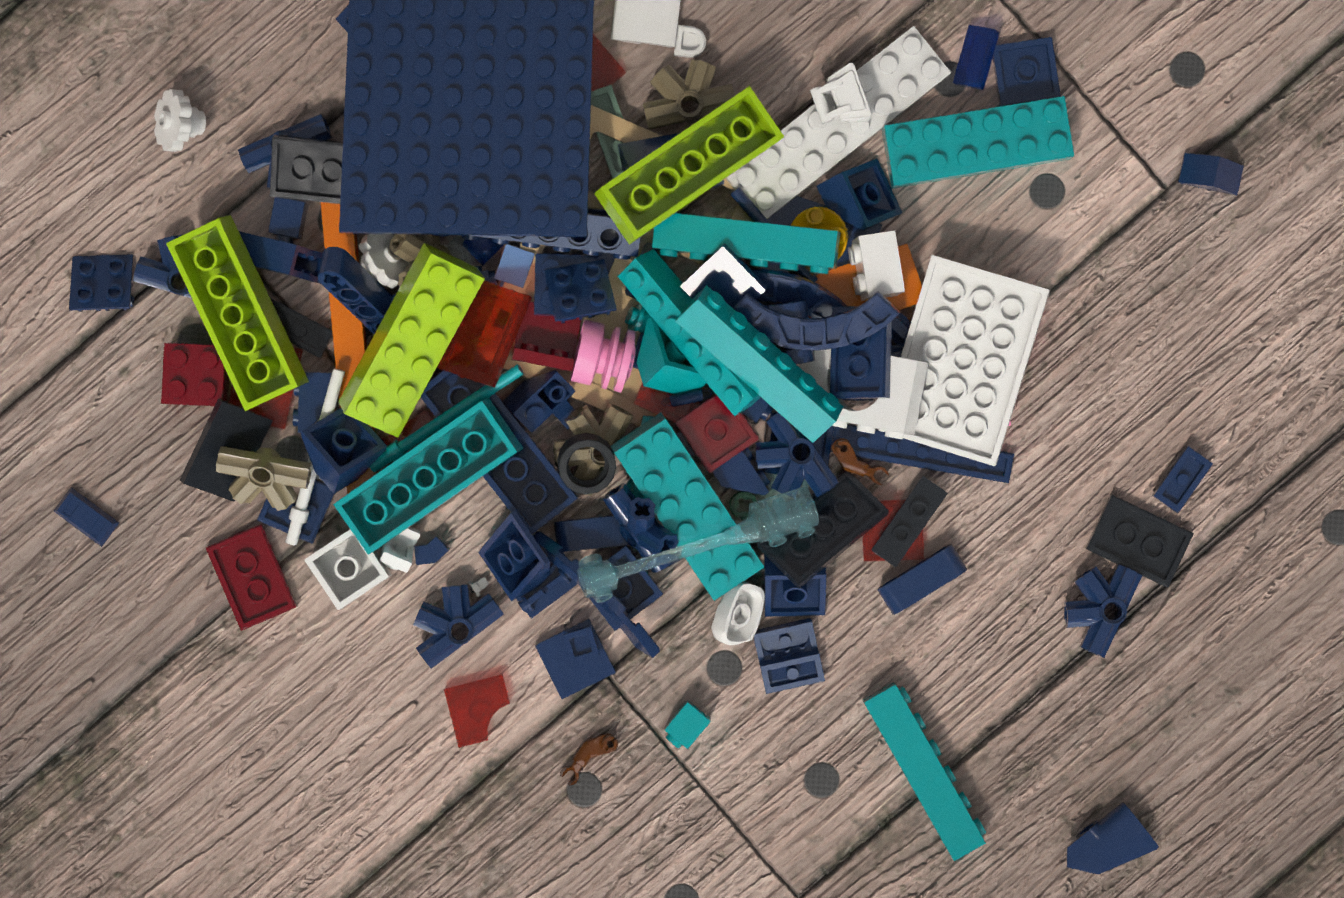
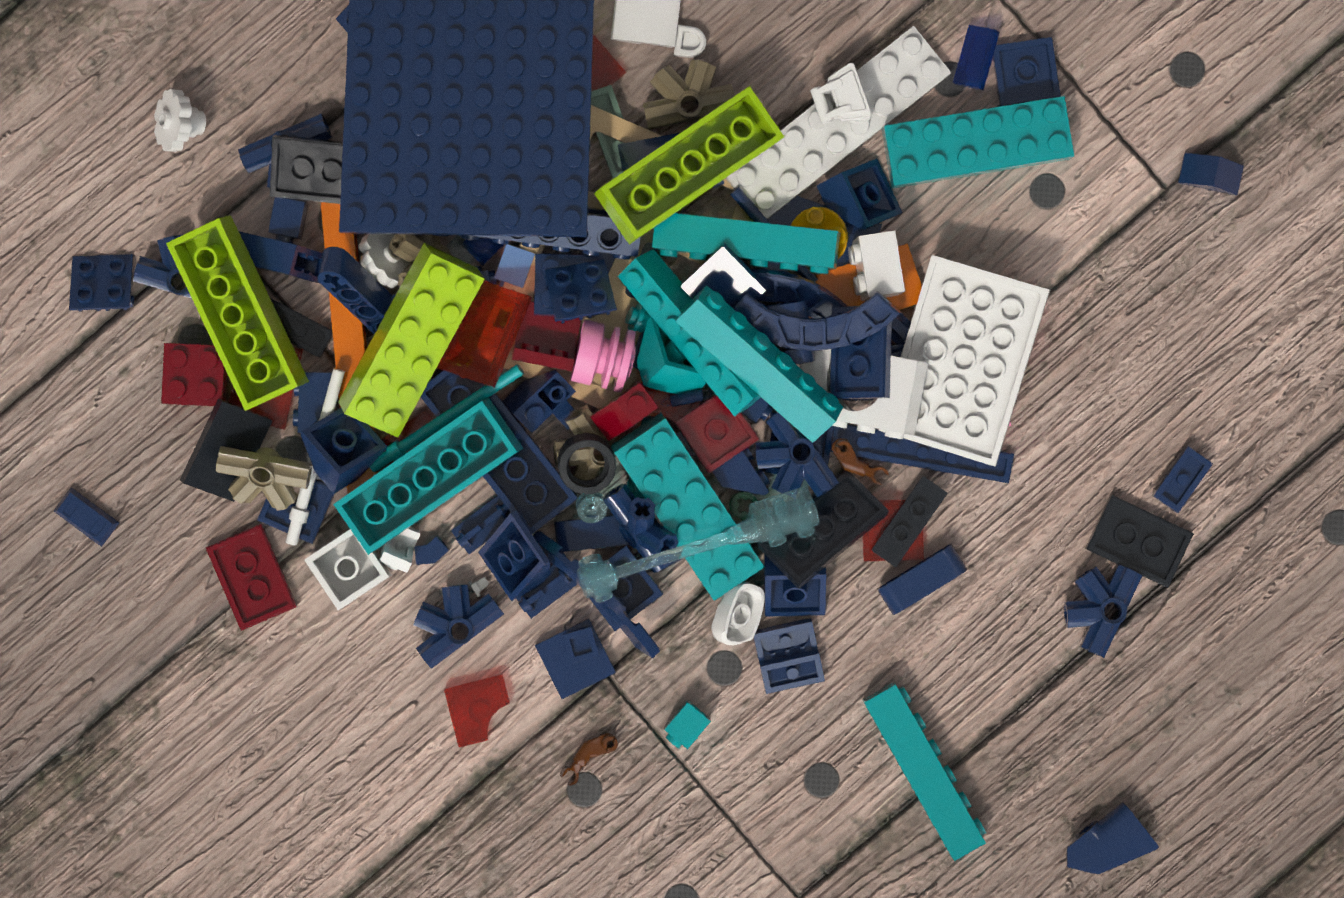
none -> dark blue hinge [451,496,511,555]
none -> clear light blue tile [575,492,607,523]
none -> dark red slope [590,380,658,441]

